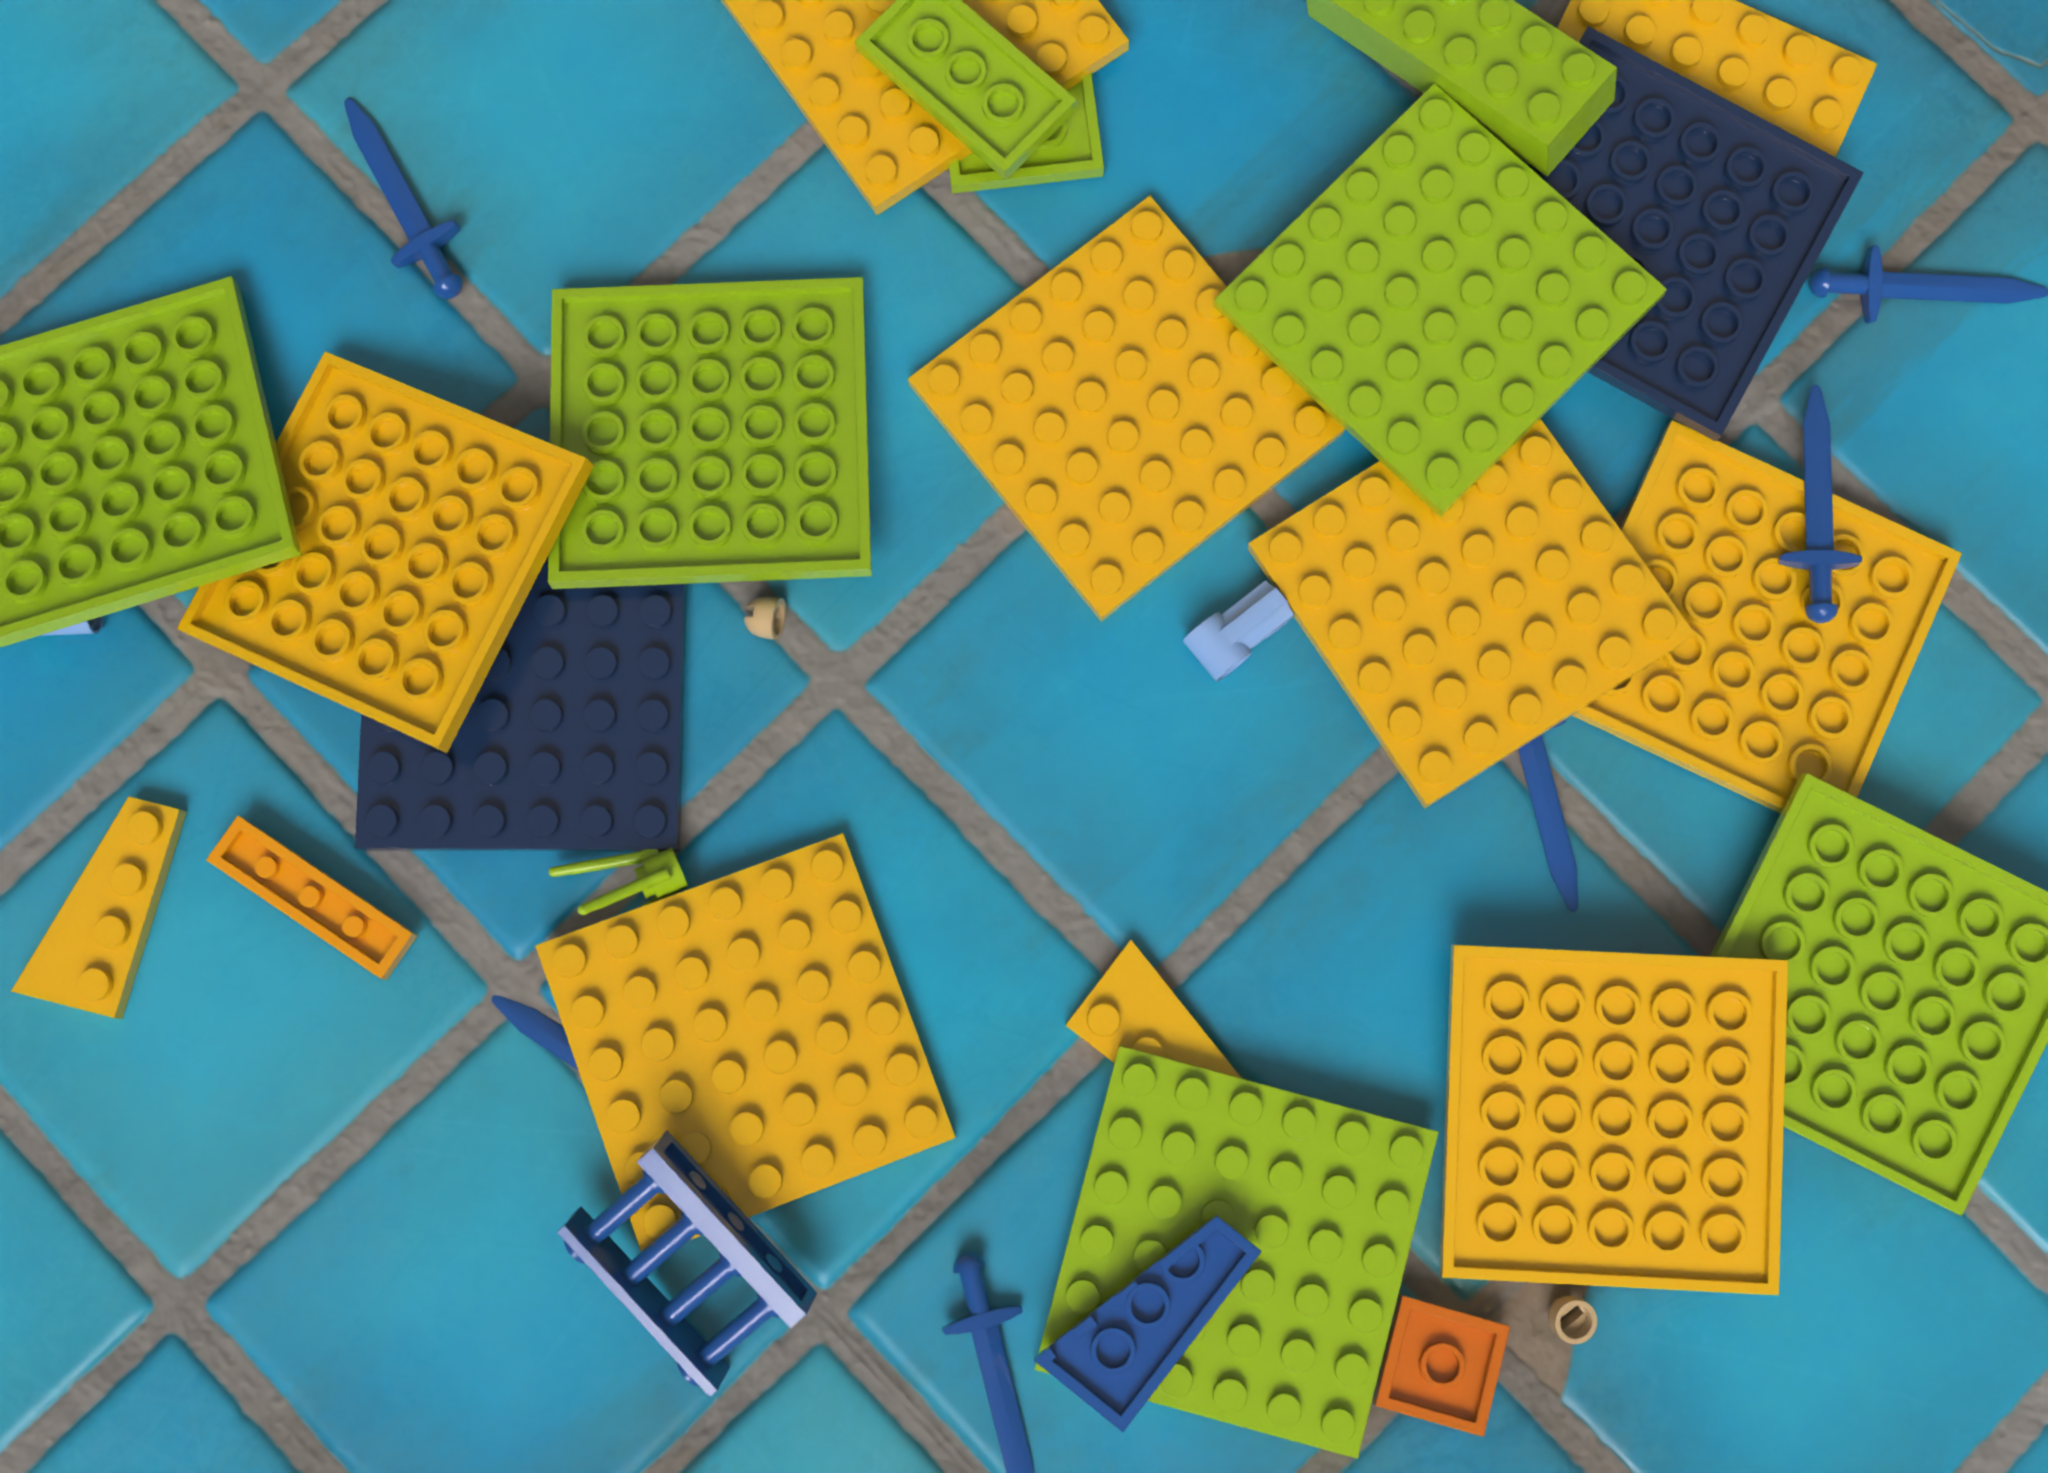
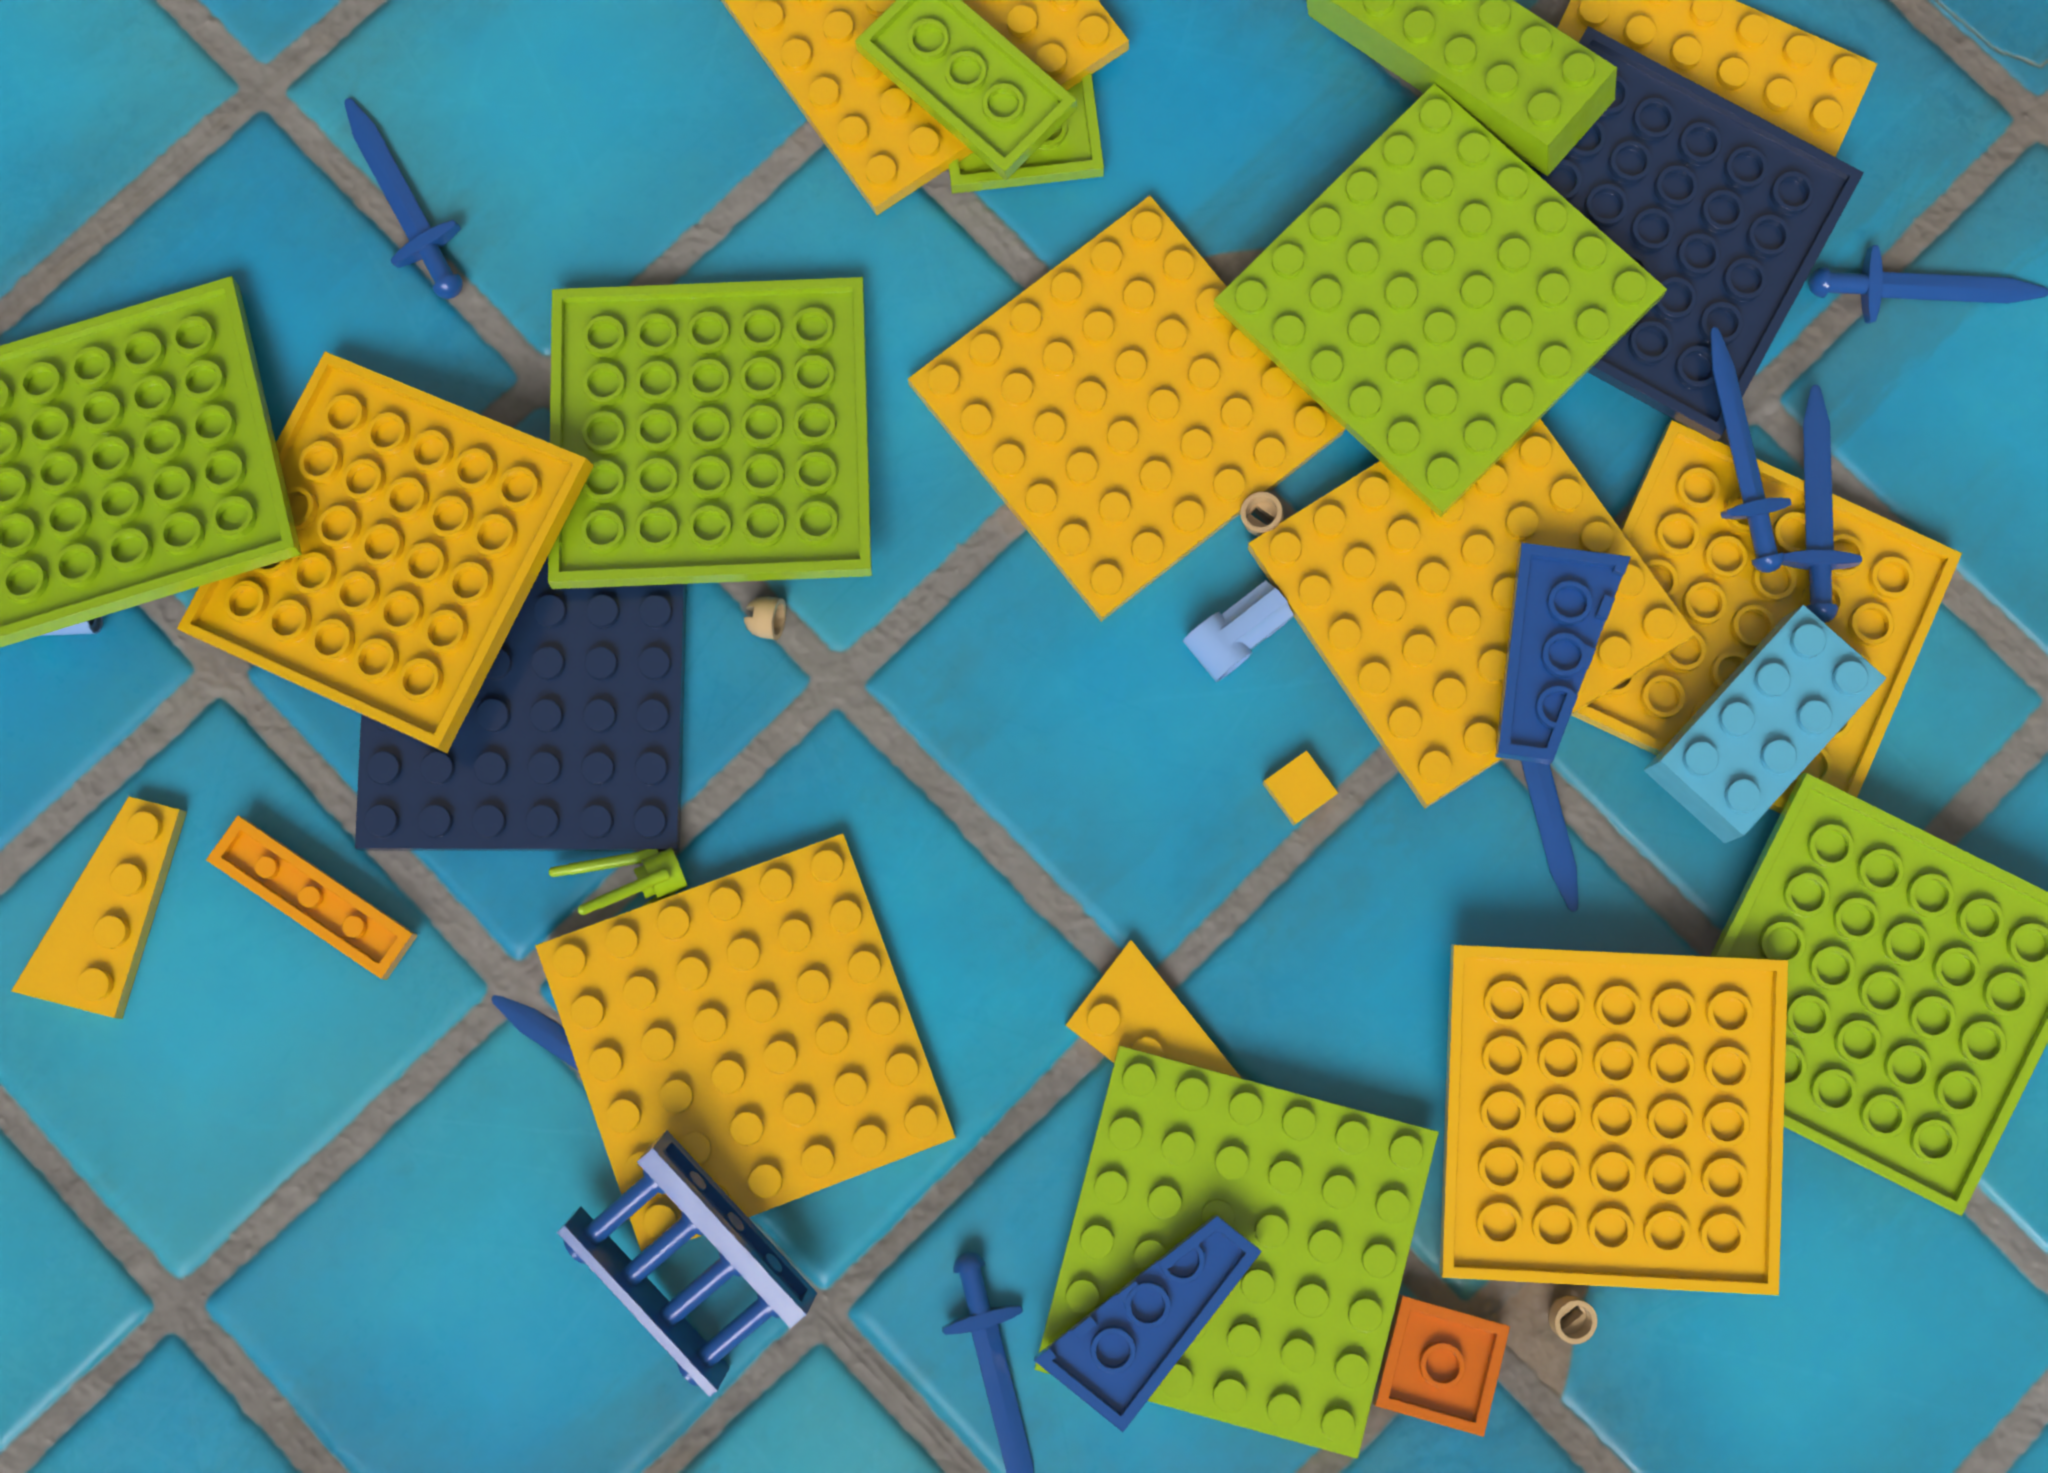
none -> tan hinge [1240,492,1284,536]
none -> yellow tile [1262,750,1338,826]
none -> blue wing [1495,543,1631,764]
none -> medium azure brick [1643,605,1886,843]
none -> blue sword [1710,327,1792,573]

